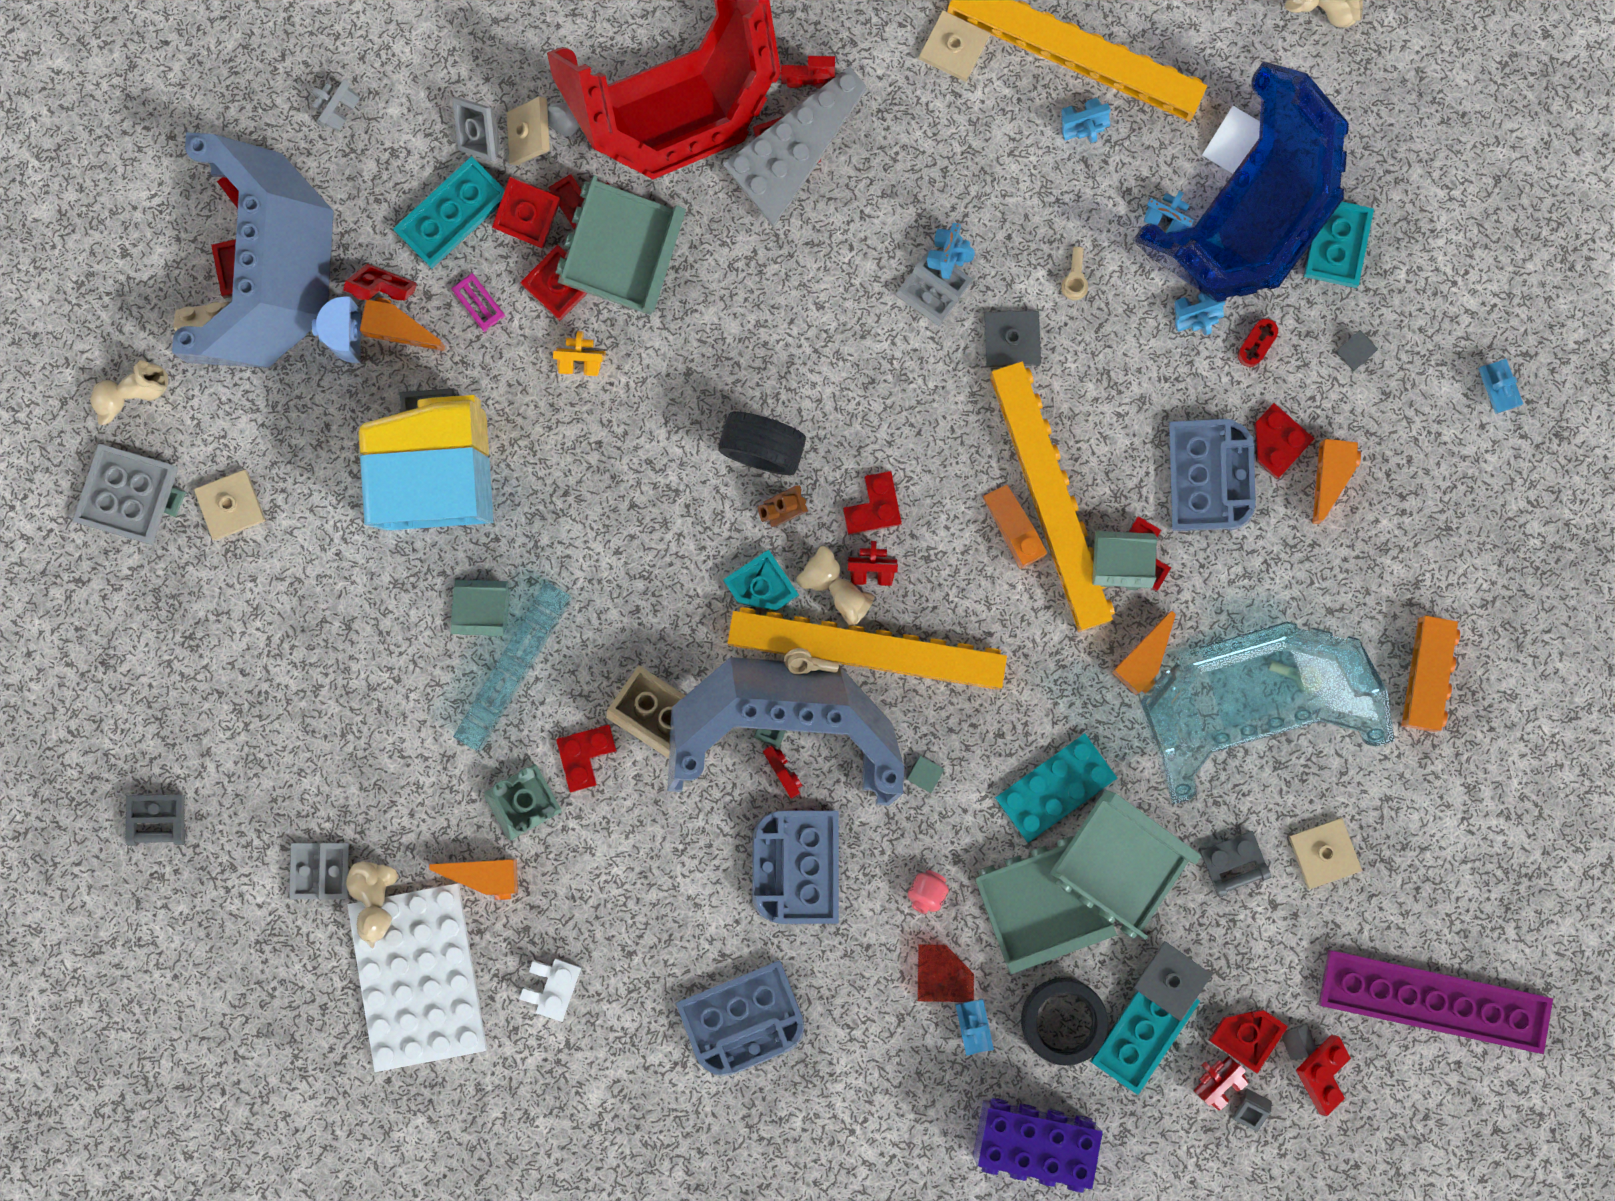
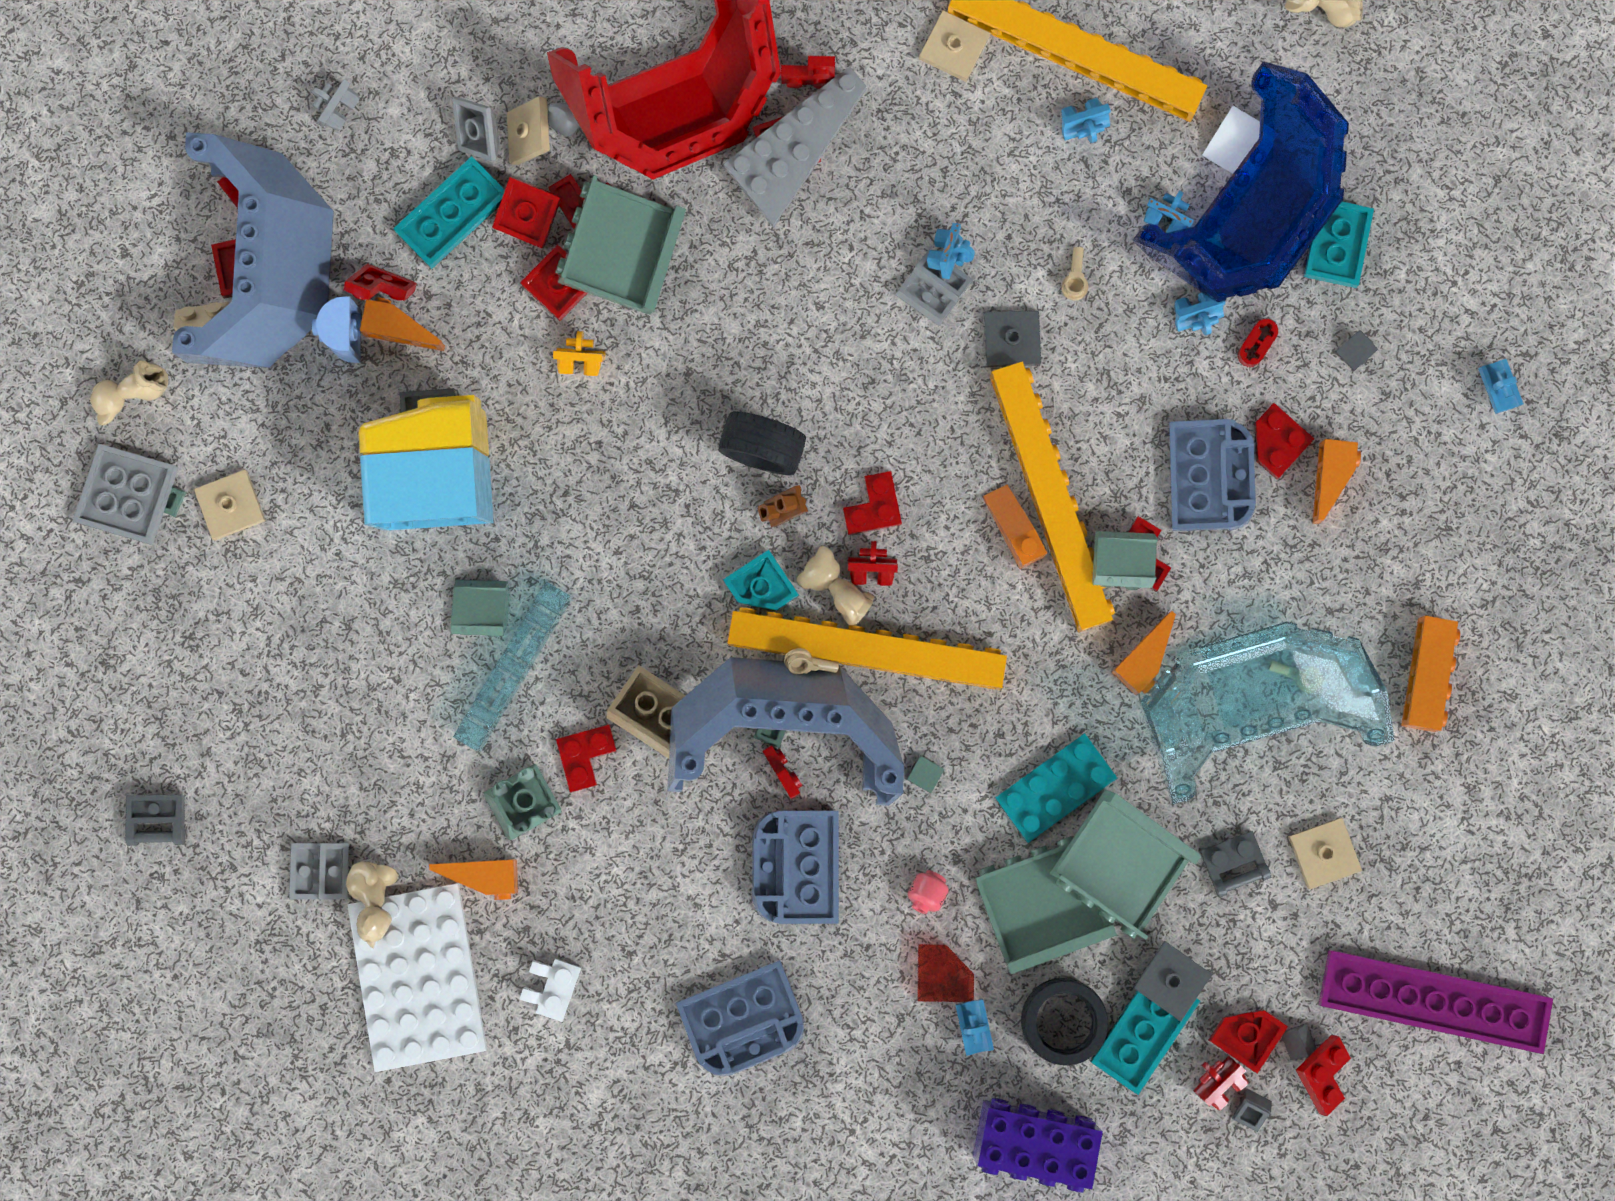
dark pink tile [451,273,505,332] -> none

